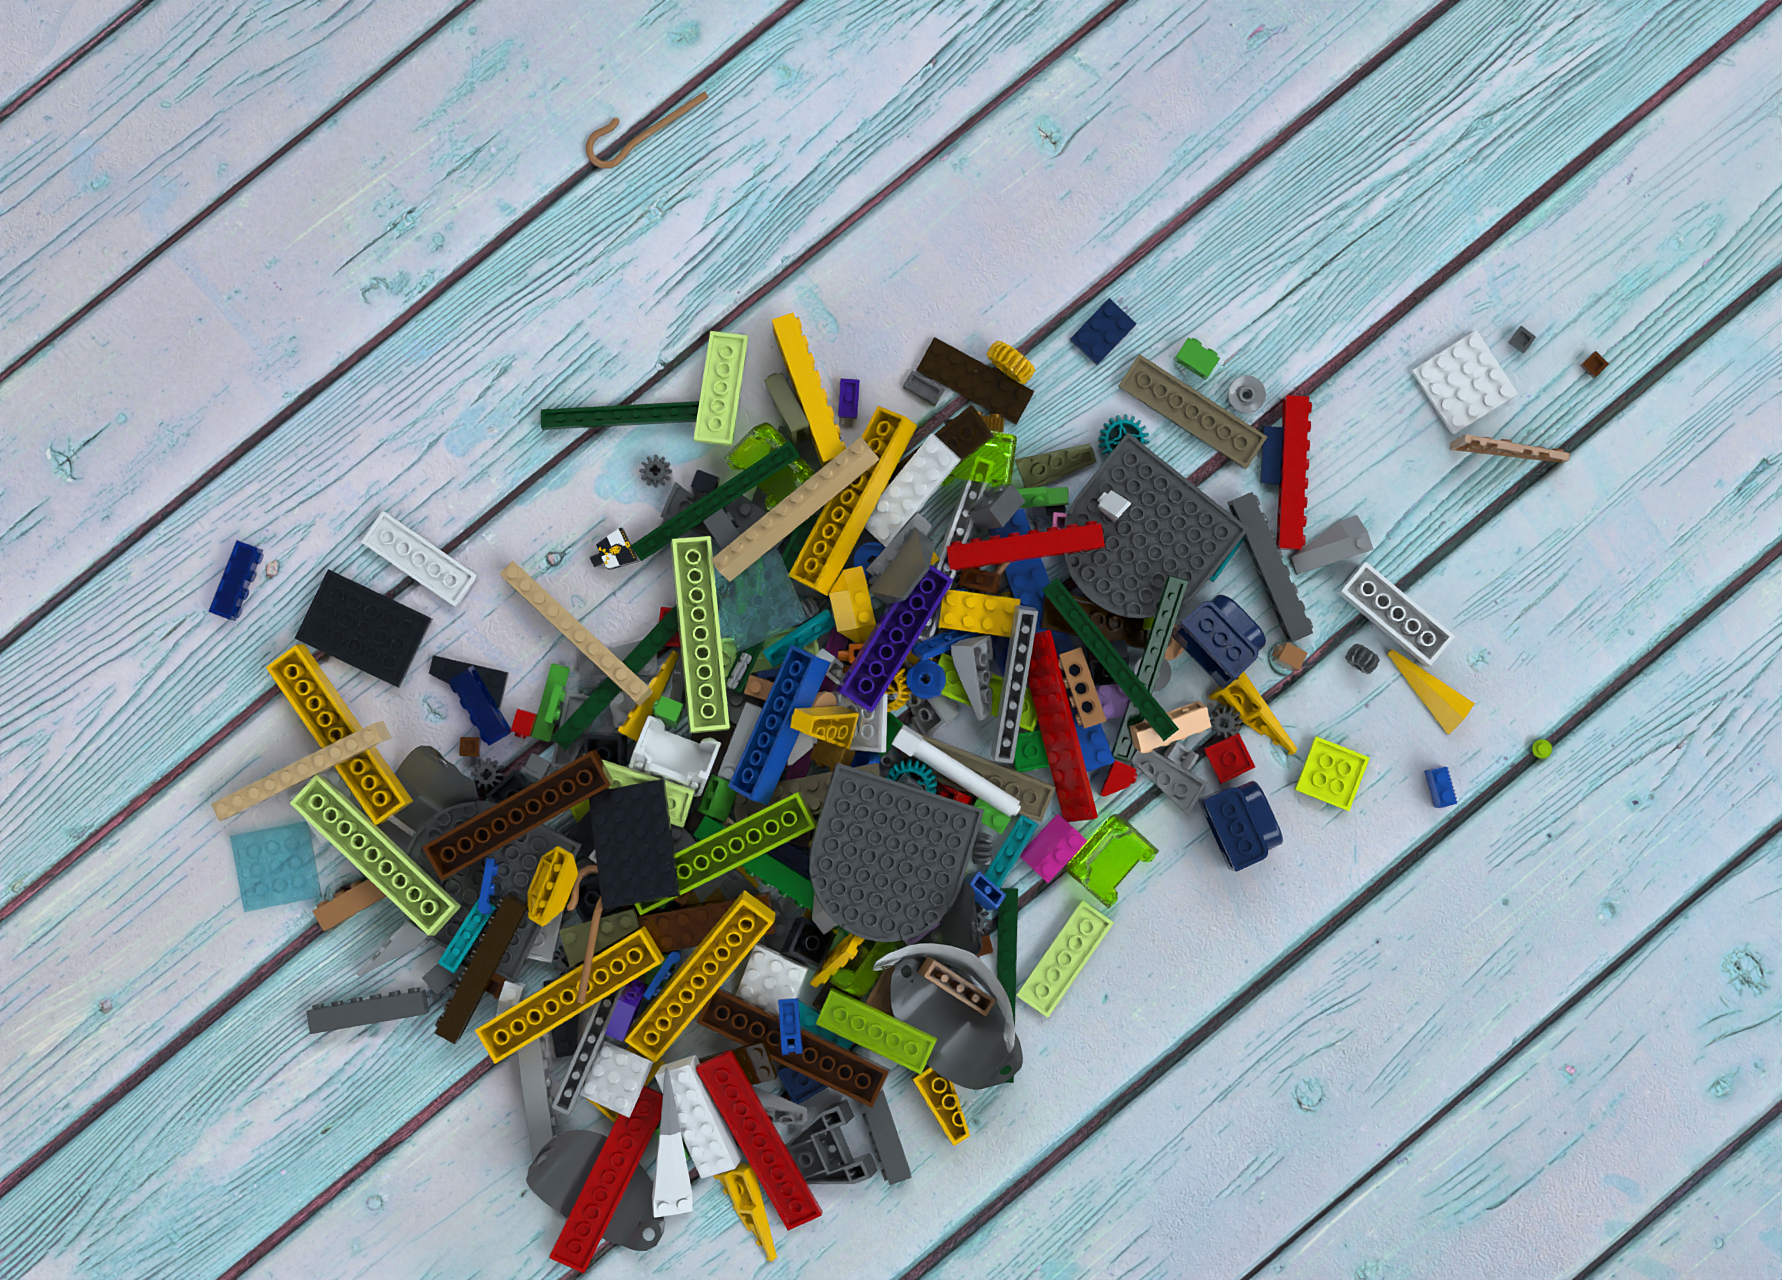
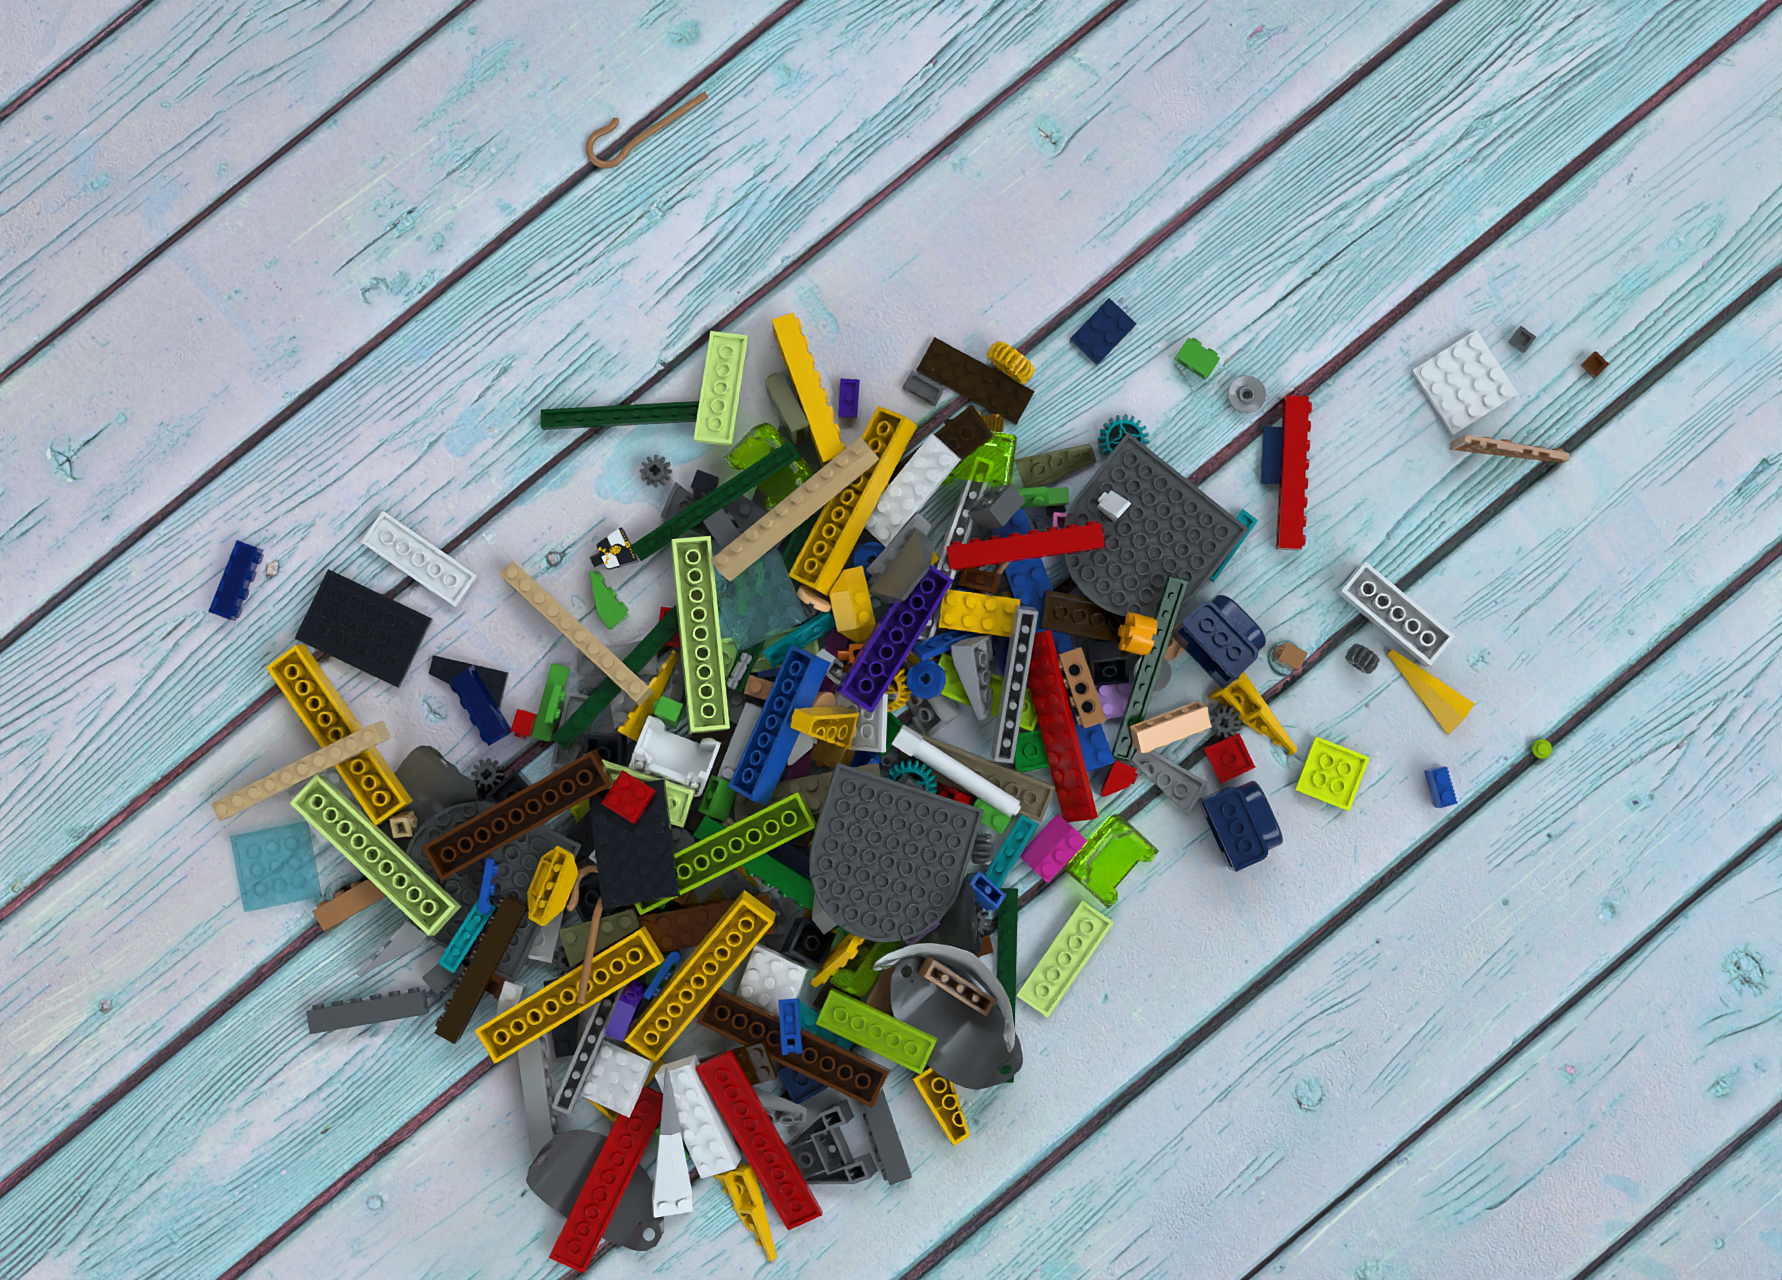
reddish brown plate [459,737,481,757] -> none
light grey panel [521,753,551,780] -> none
dark green plate [1041,577,1179,741] -> none
dark tan plate [1118,354,1267,469] -> none
light grey bracket [1164,741,1199,771] -> none
dark grey brick [1227,492,1313,643] -> none
light grey wedge [1290,515,1374,575] -> none
none -> tan brick [390,811,418,838]
none -> bright green slope [590,570,629,630]
none -> red plate [602,770,656,824]
none -> light nougat tile [797,585,832,612]
none -> light orange brick [1118,612,1157,655]

